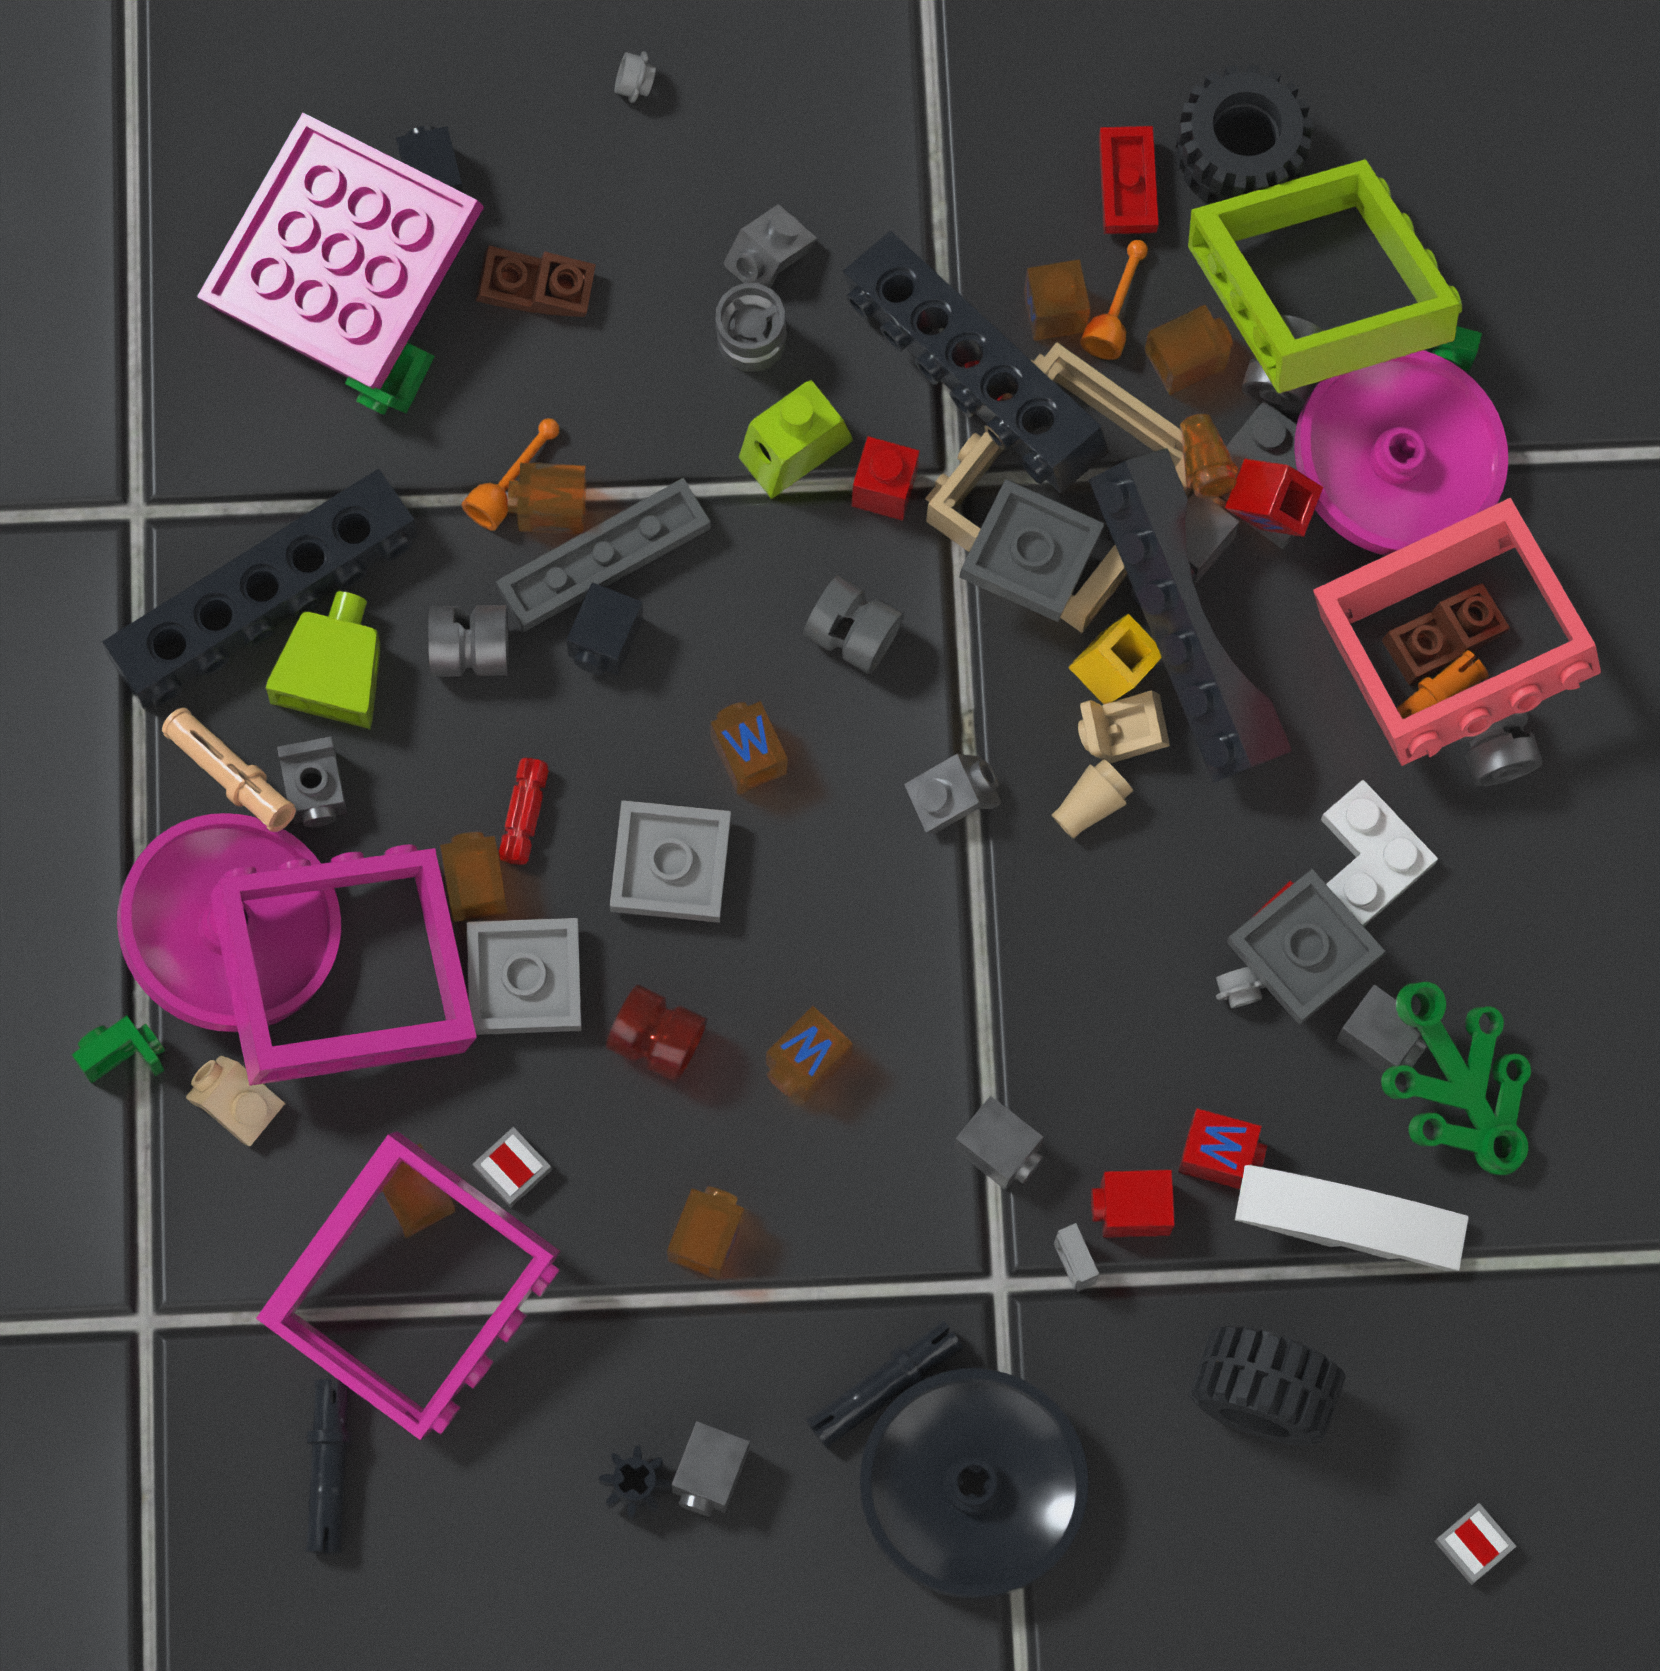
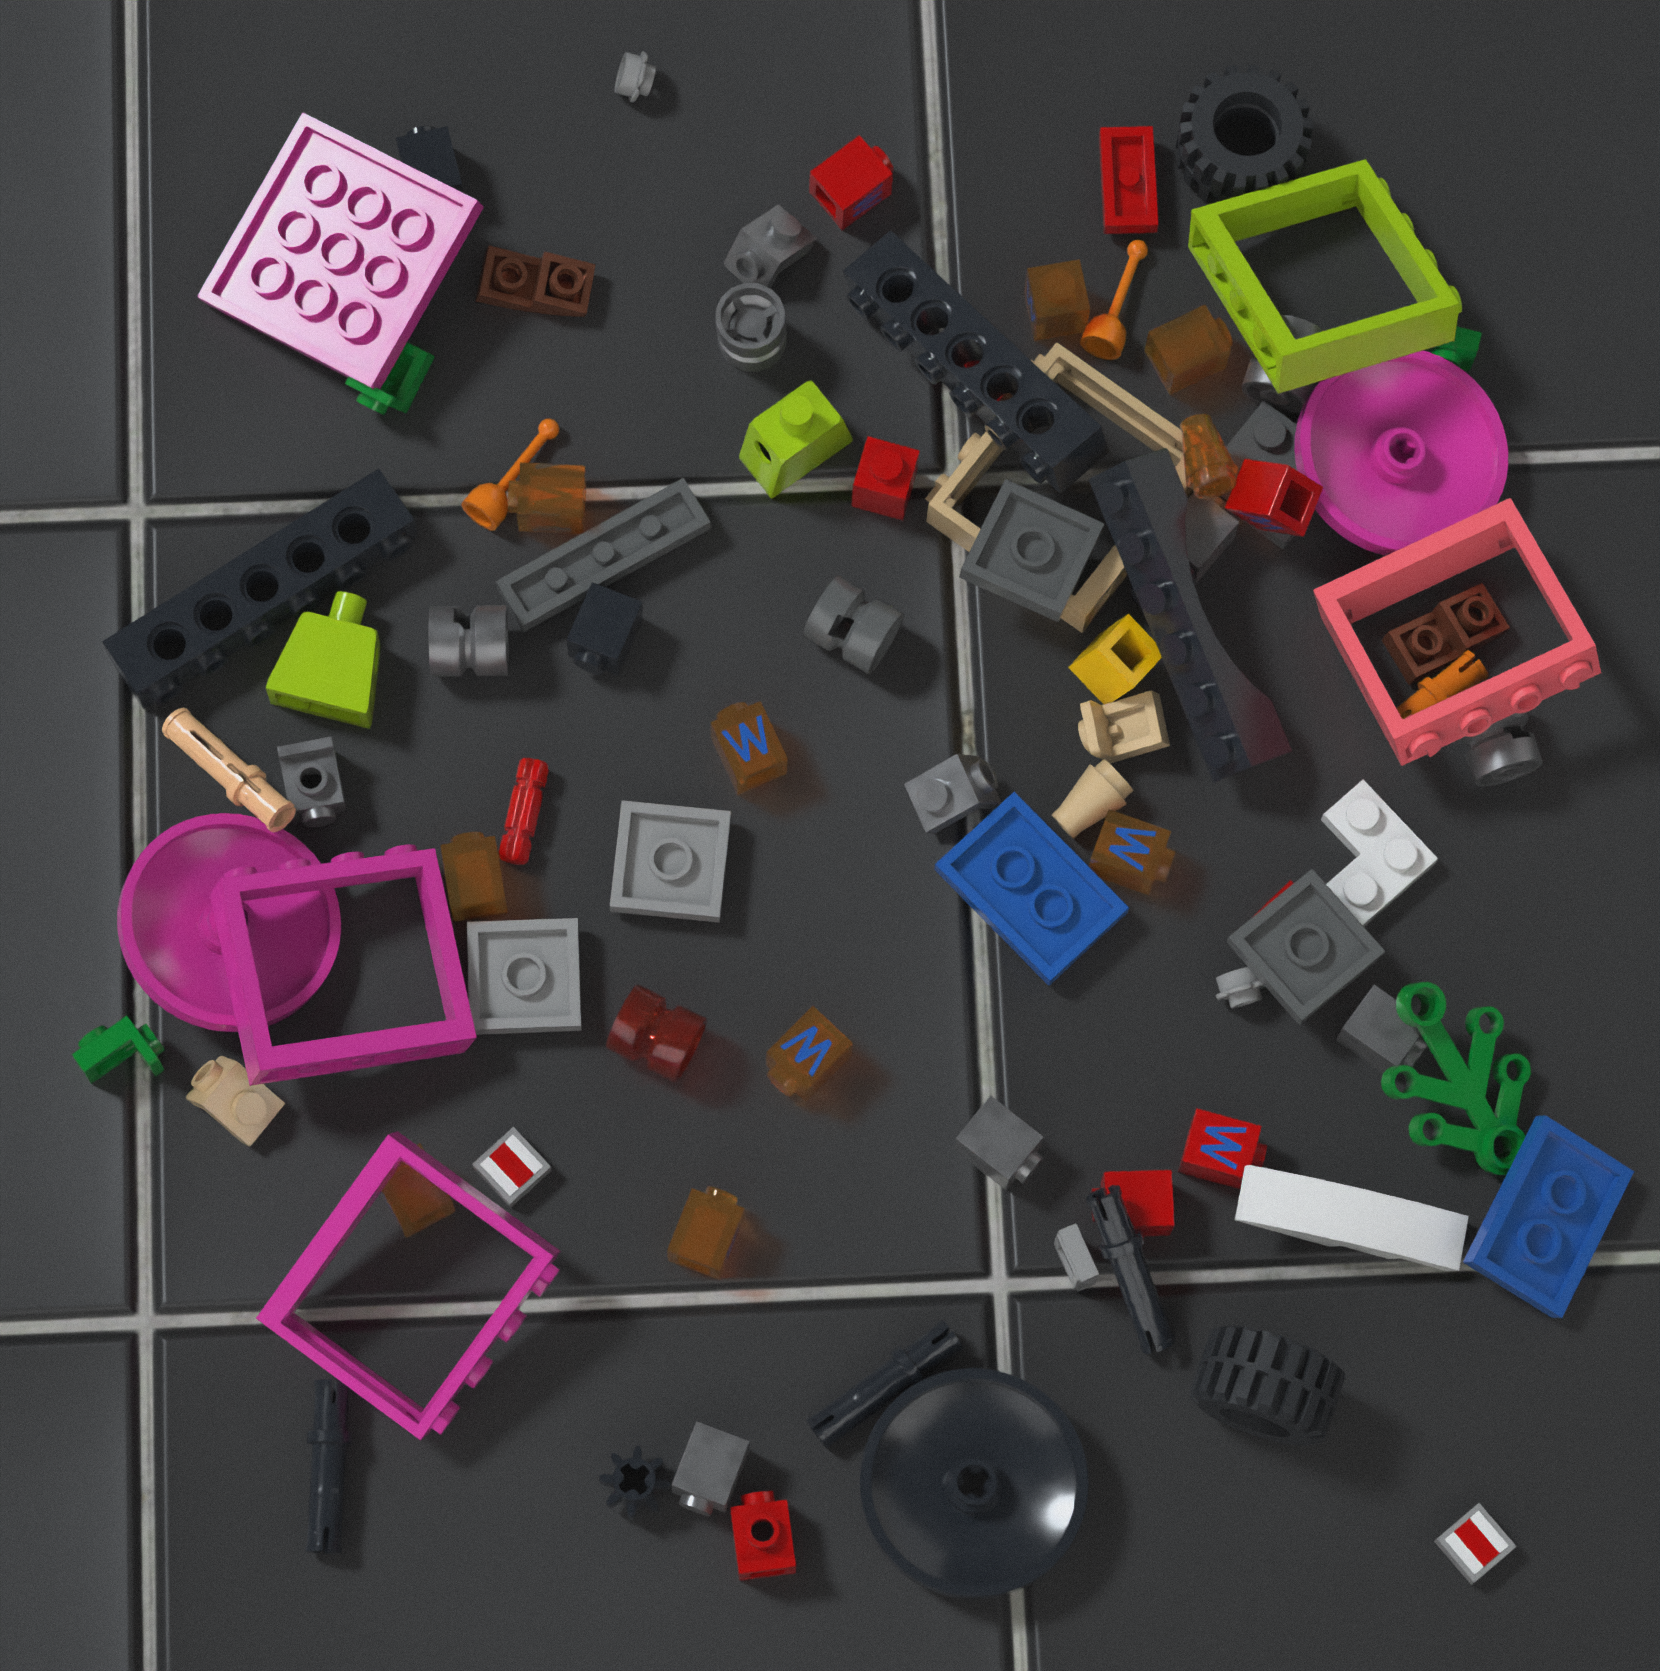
none -> red brick [730,1491,796,1581]
none -> red brick [809,135,894,231]
none -> blue plate [934,792,1129,986]
none -> black pin [1086,1185,1176,1354]
none -> clear orange brick [1089,809,1176,895]
none -> blue plate [1463,1115,1634,1318]

